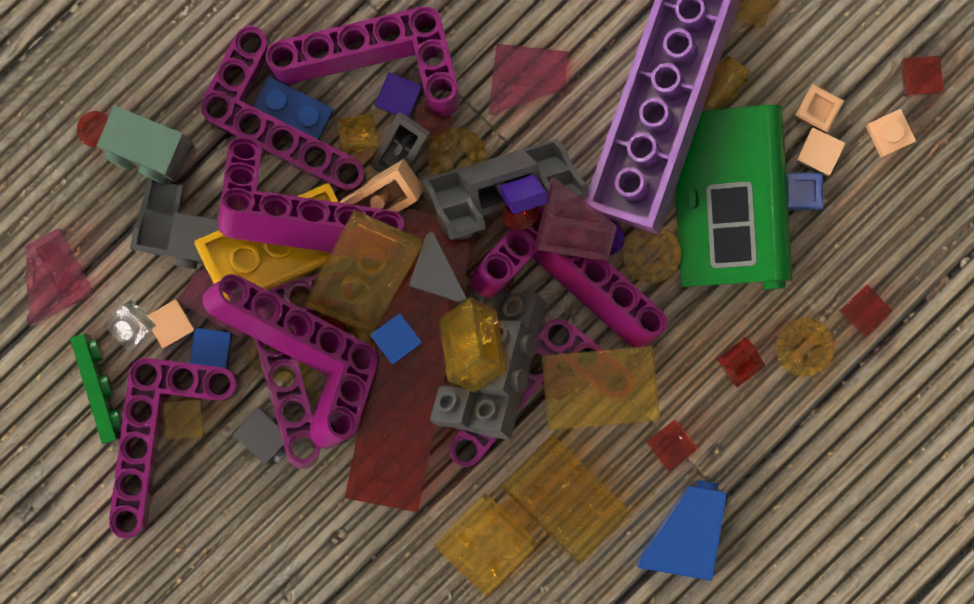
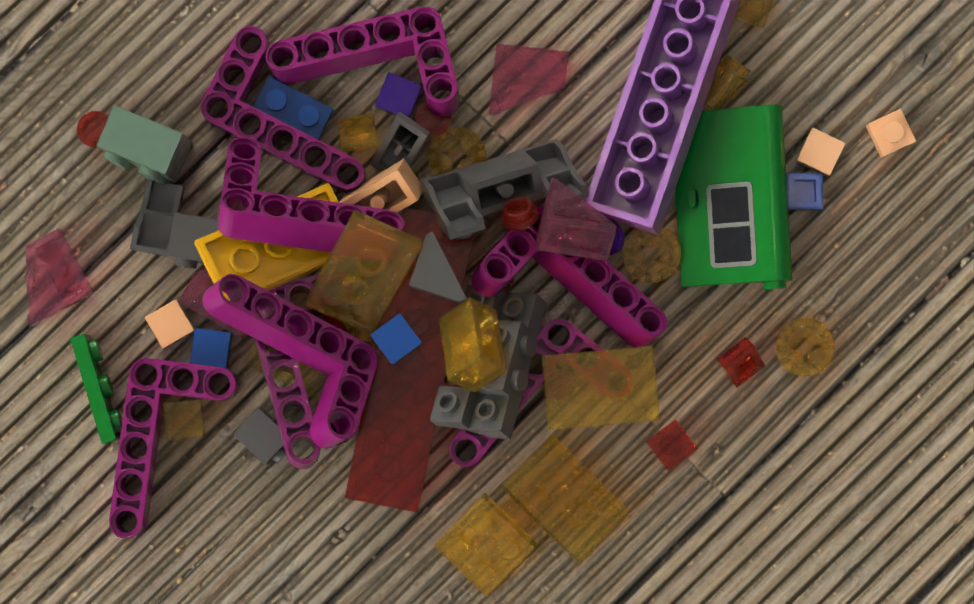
clear plate [105,300,156,352] -> none
dark purple tile [500,175,548,214] -> none
blue slope [636,480,727,581] -> none
light nougat tile [794,84,844,133] -> none
clear red plate [839,284,893,336] -> none
clear red plate [901,56,943,97] -> none

